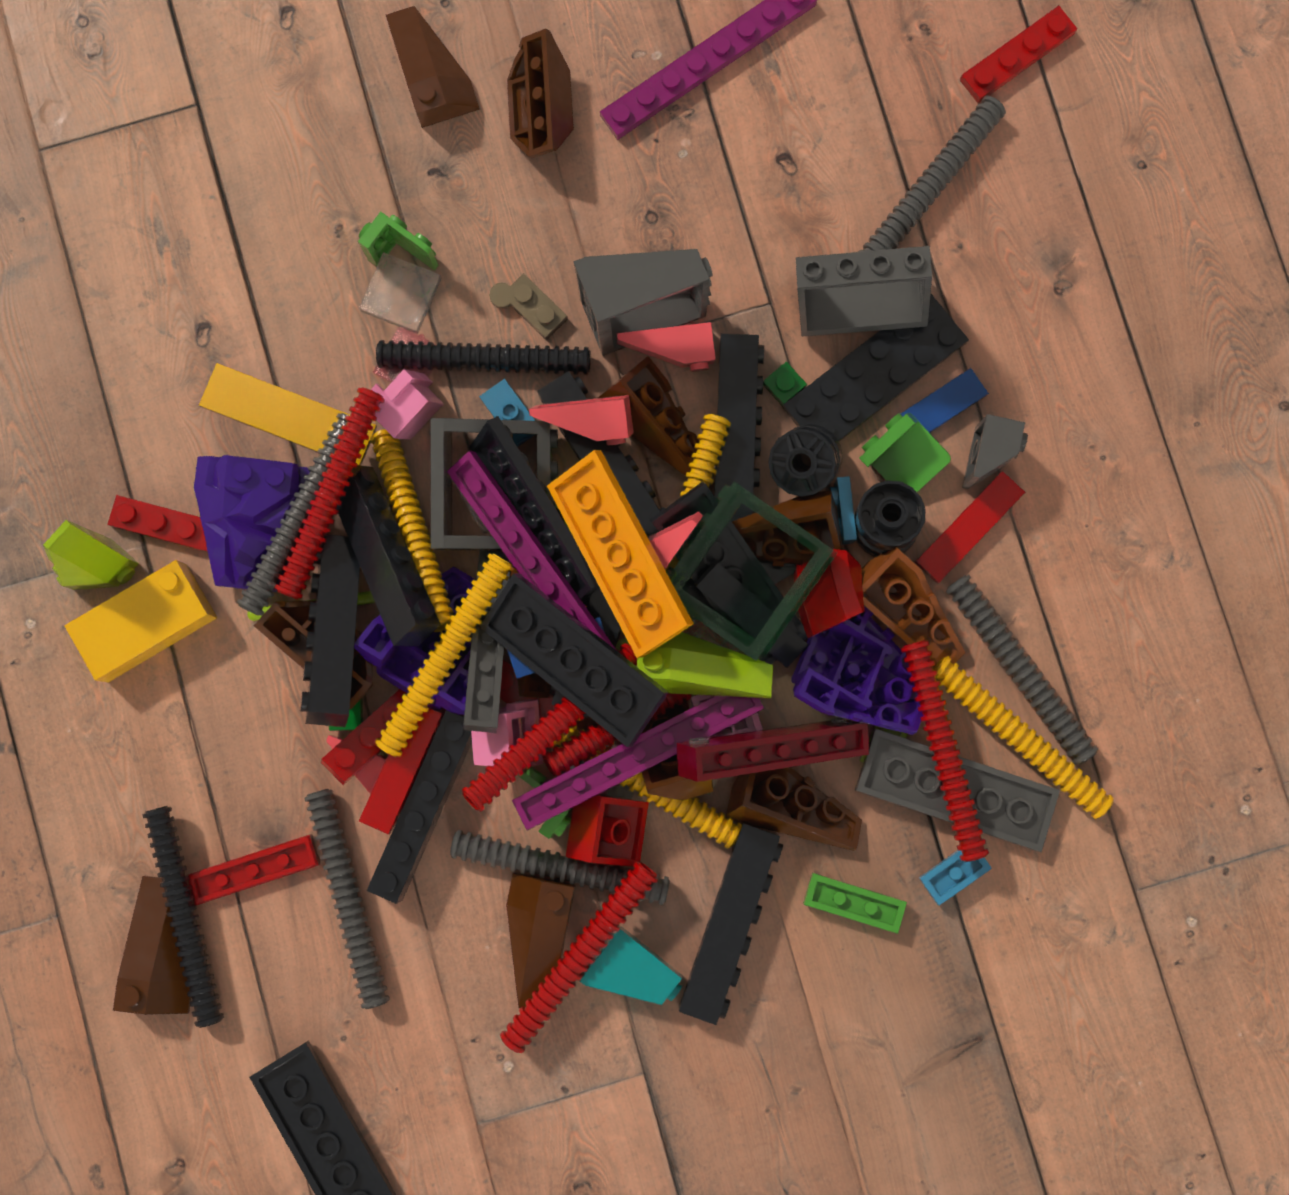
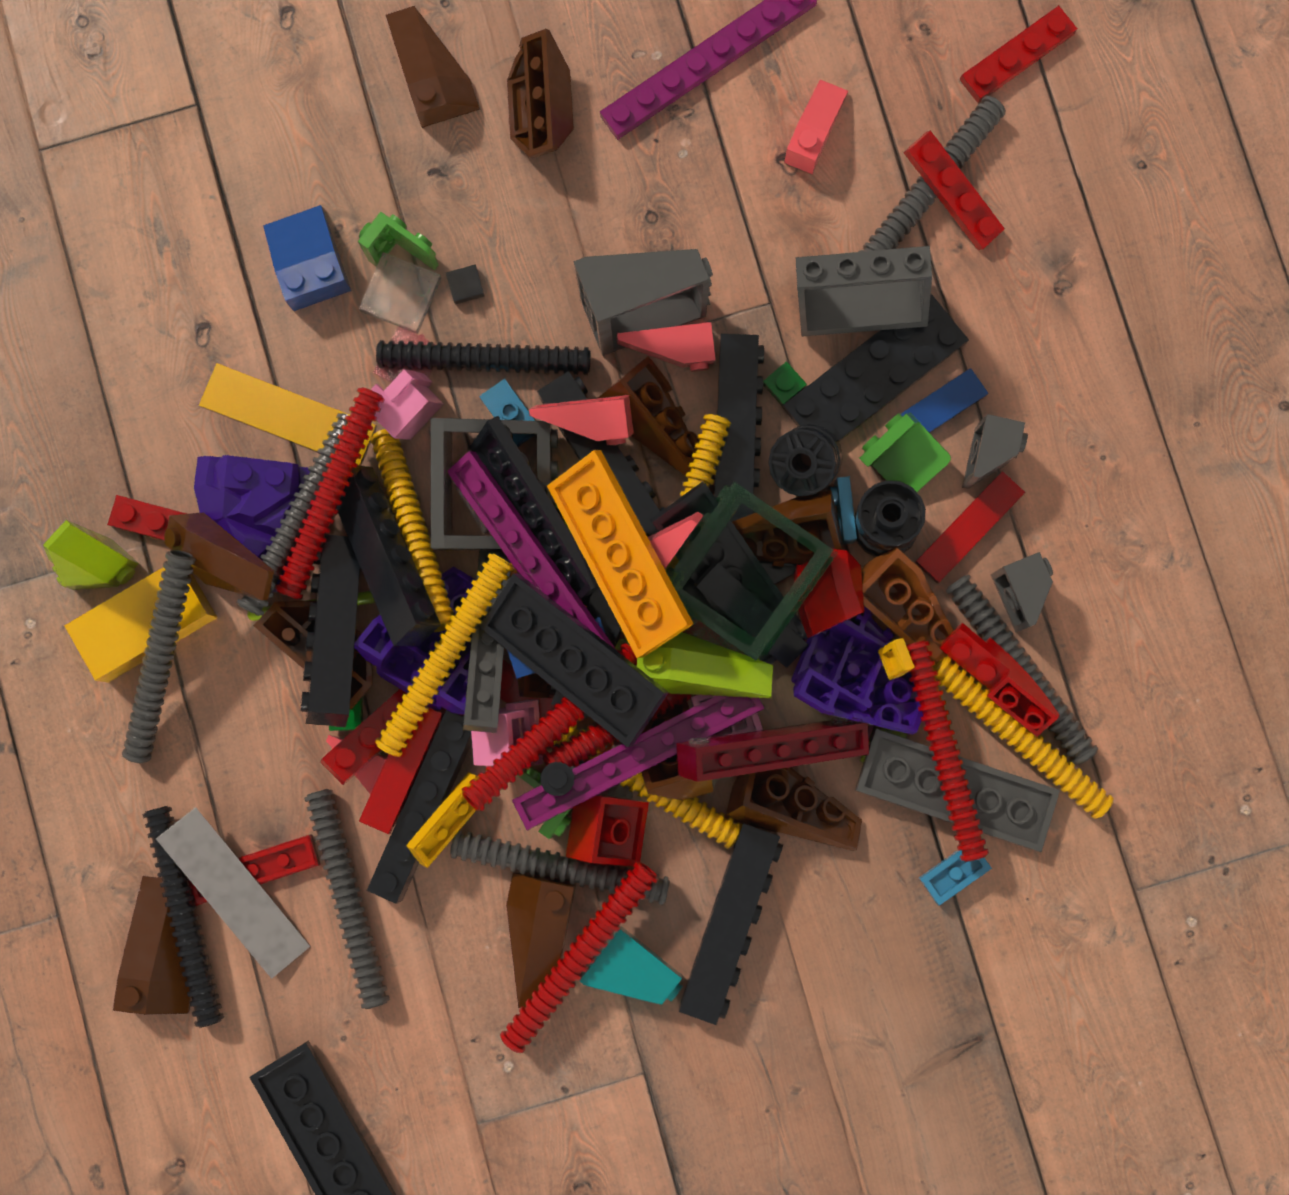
dark tan hinge [489,273,568,340] -> none
bright green plate [803,873,907,934] -> none
none -> dark grey piece [122,550,196,763]
none -> flat silver sticker [156,807,310,979]
none -> reddish brown wedge [164,512,274,601]
none -> blue slope [263,205,352,311]
none -> yellow tile [406,772,478,868]
none -> black tile [446,264,485,305]
none -> black plate [541,762,574,796]
none -> coral slope [784,79,848,174]
none -> yellow tile [878,638,915,680]
none -> red plate [903,130,1005,250]
none -> red slope [939,623,1059,737]
none -> dark grey slope [991,552,1053,632]

